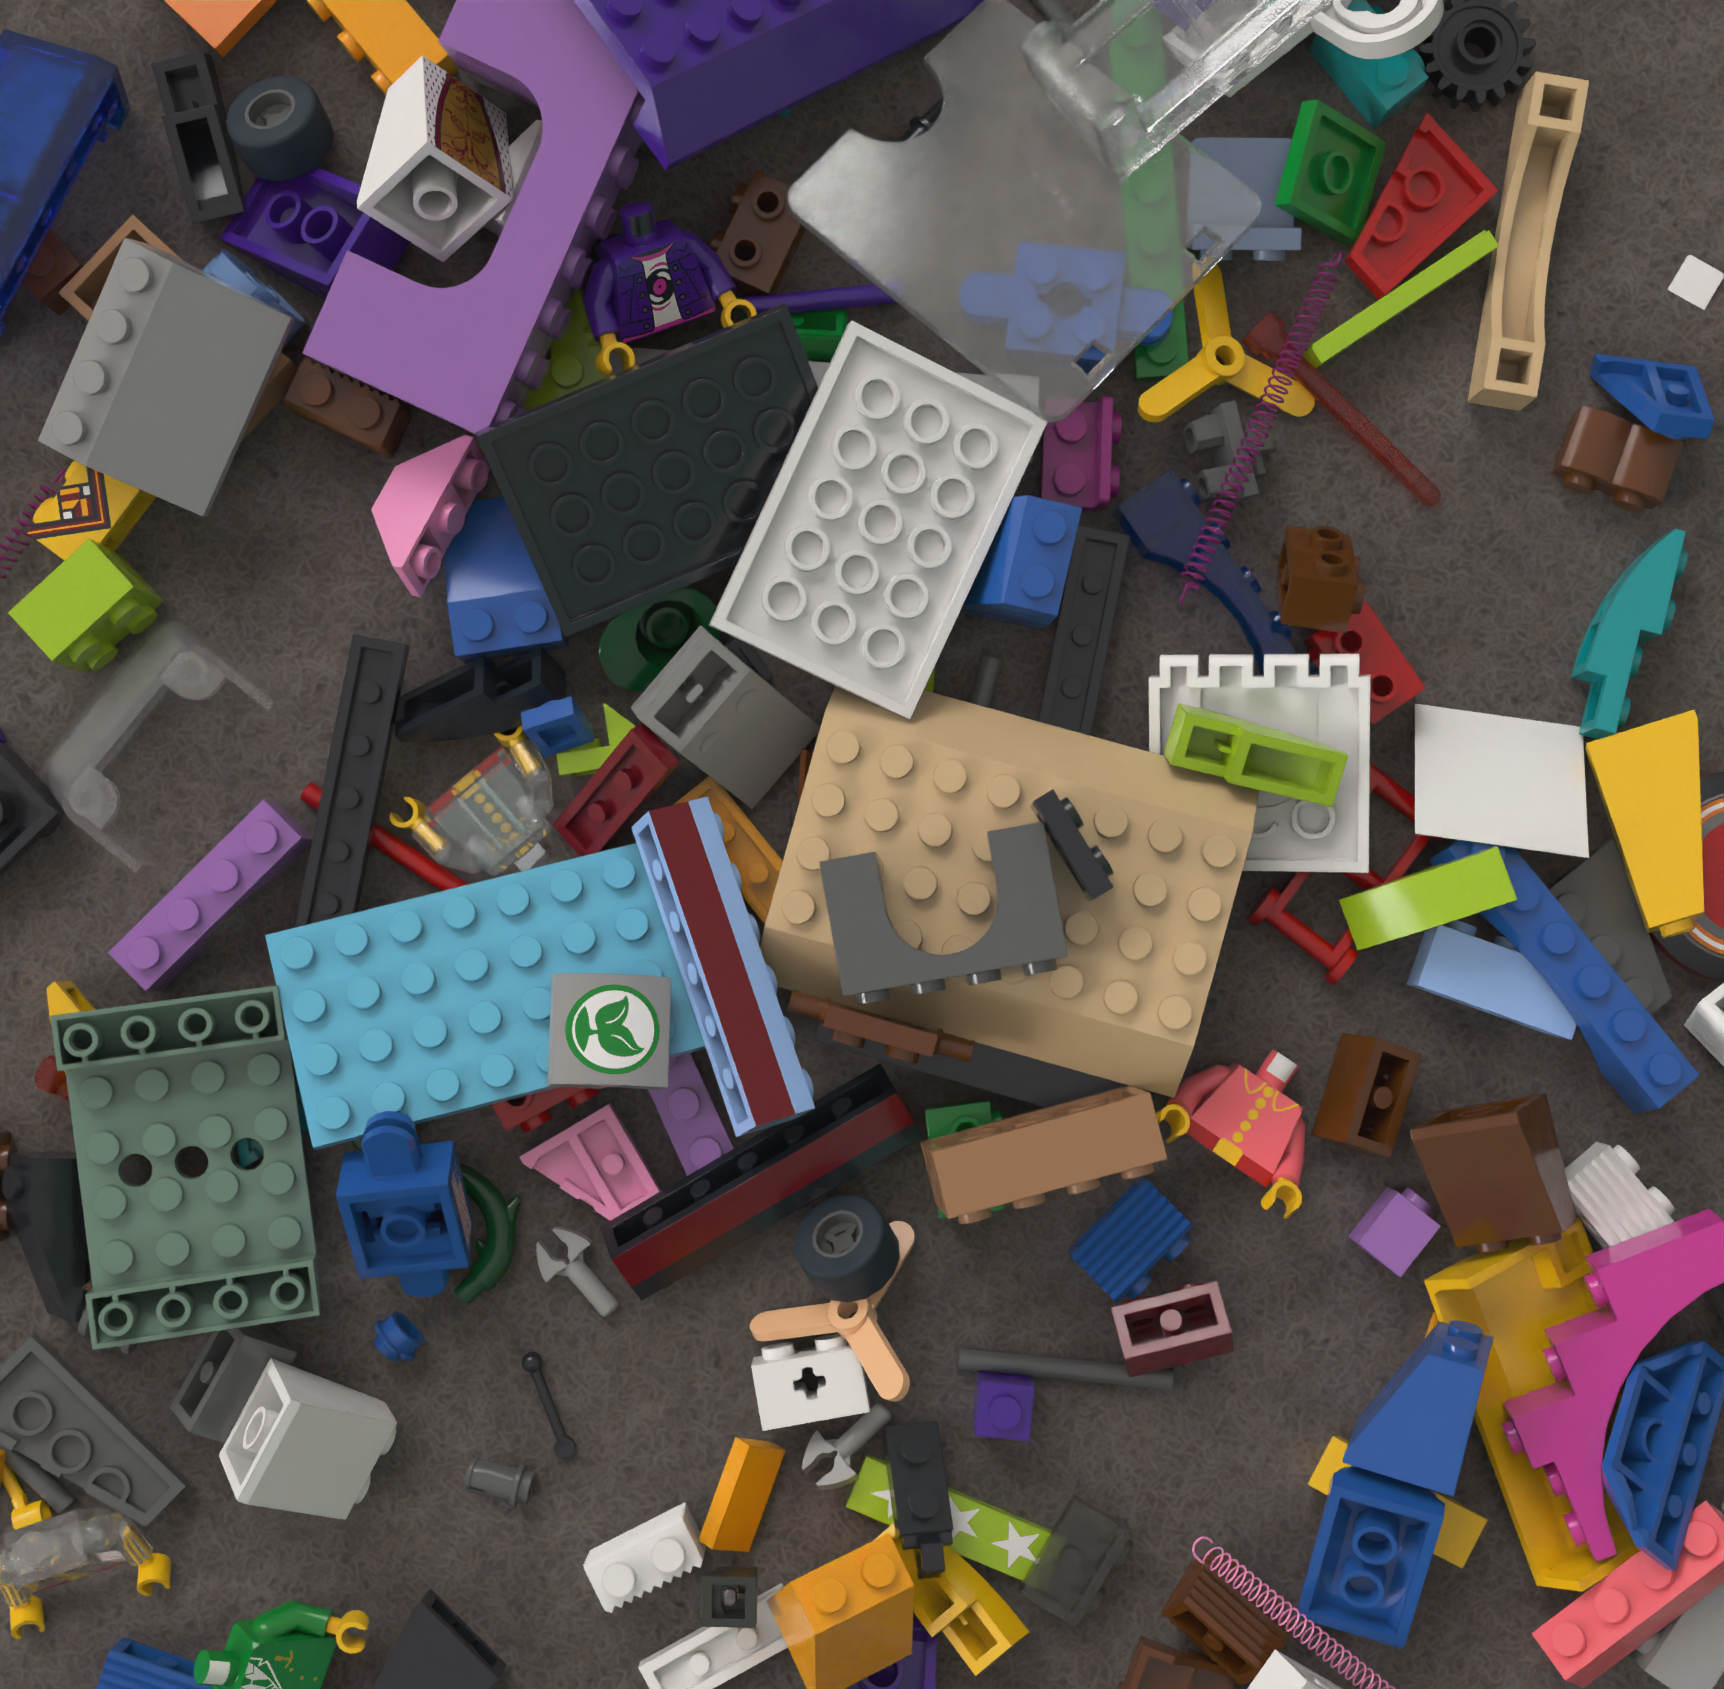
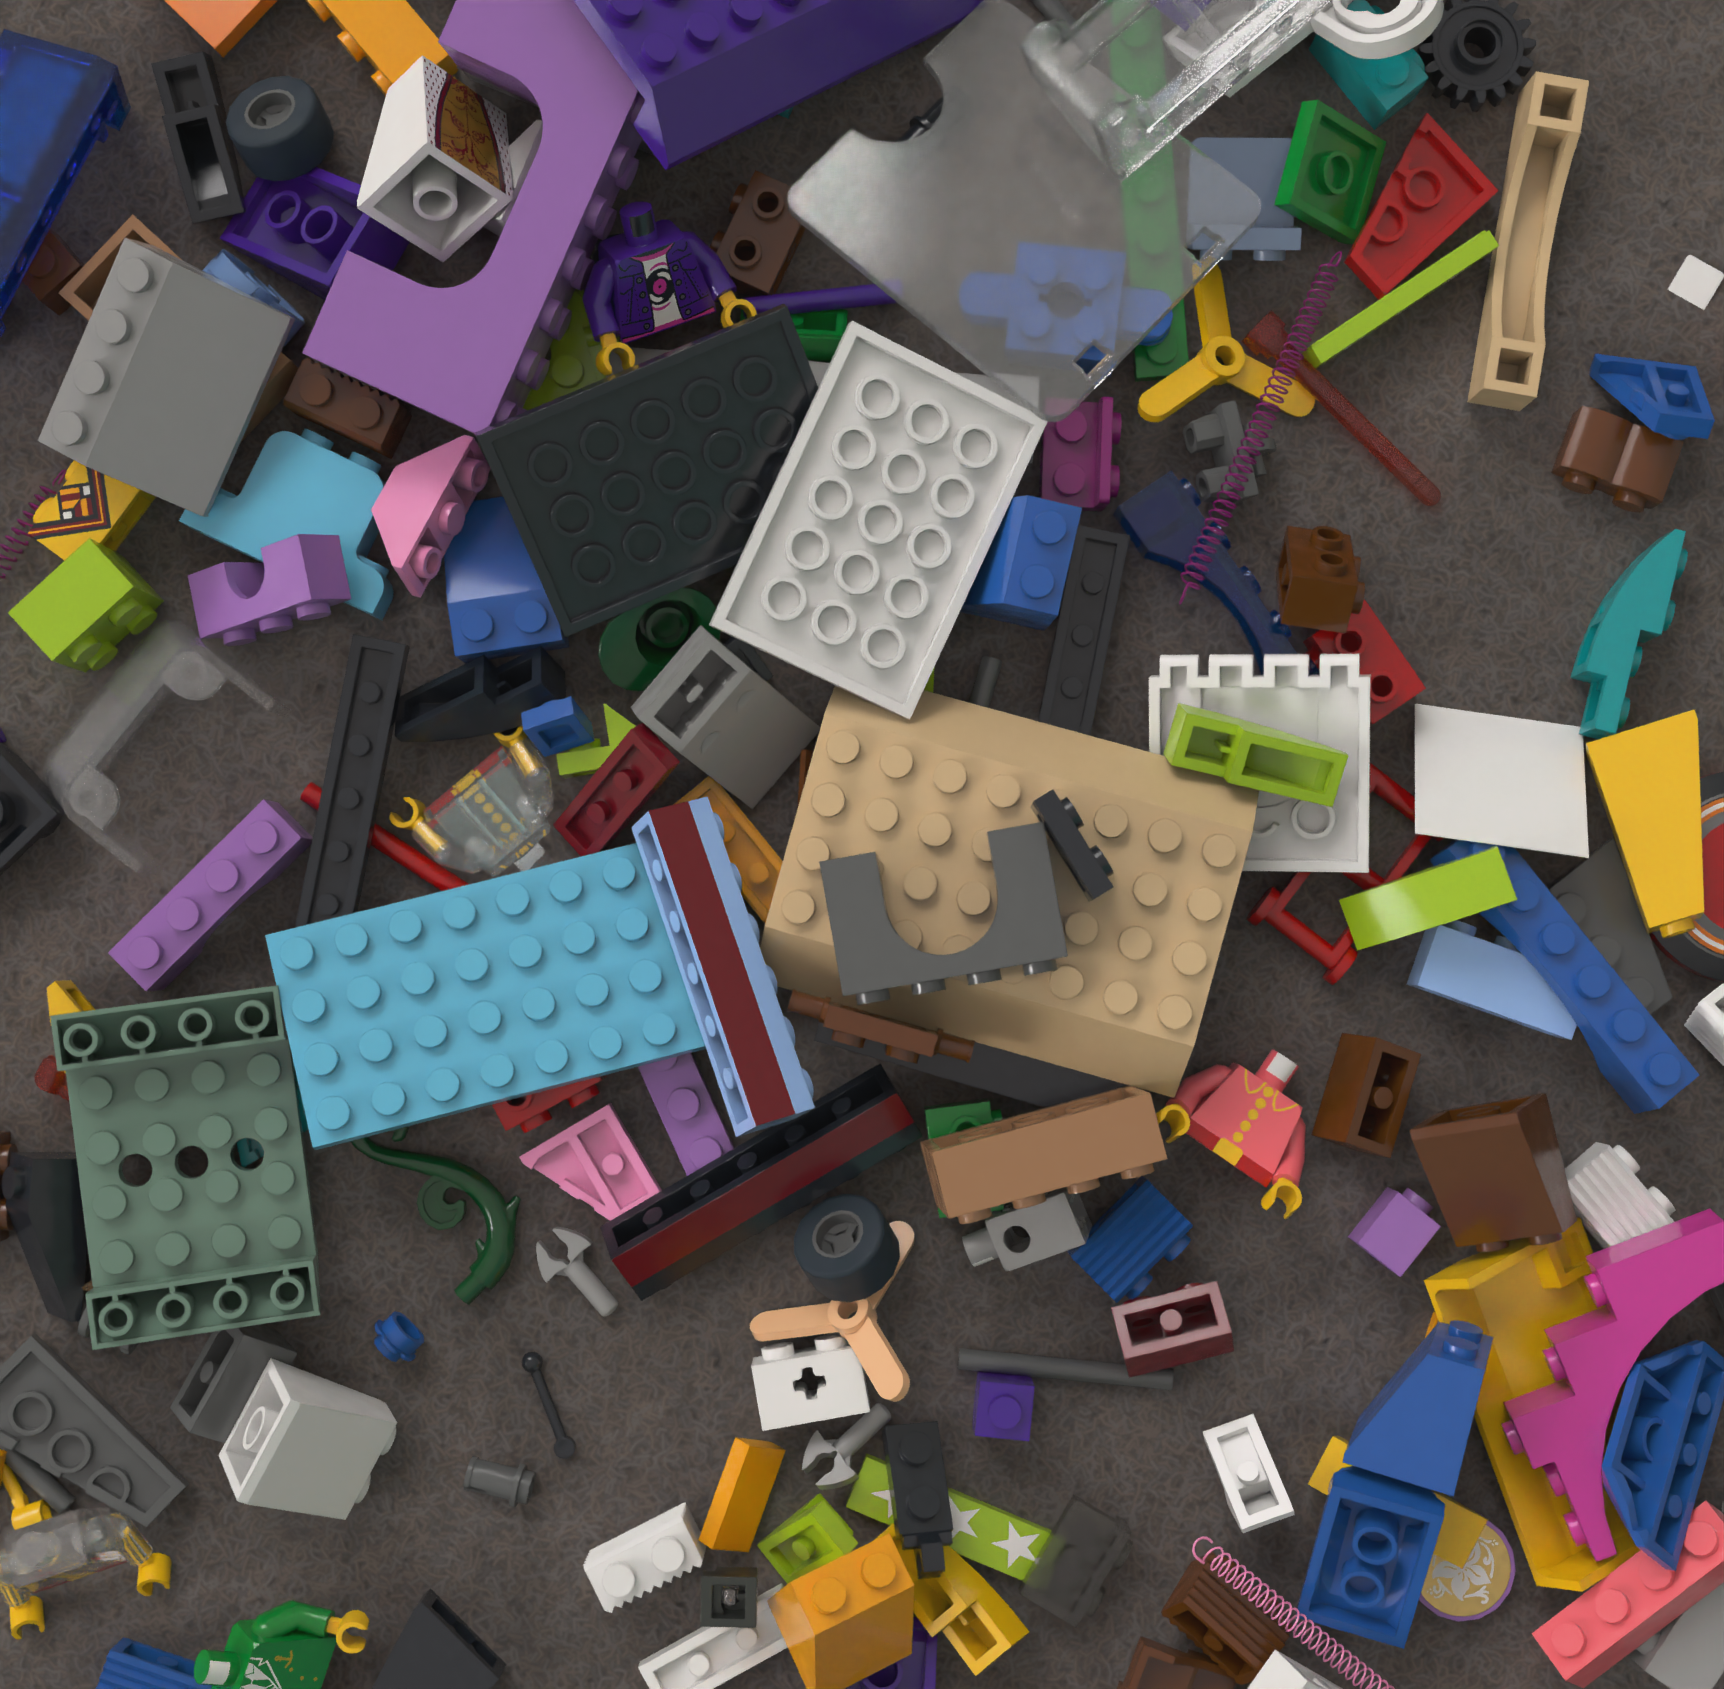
blue brick [336,1111,474,1297] -> none
slope [547,973,671,1090] -> none
none -> medium azure brick [179,428,393,620]
none -> medium lavender arch [188,534,351,646]
none -> lime slope [757,1493,858,1584]
none -> light grey torso [962,1187,1092,1271]
none -> white slope [1203,1414,1295,1533]
none -> tile [1419,1513,1516,1622]

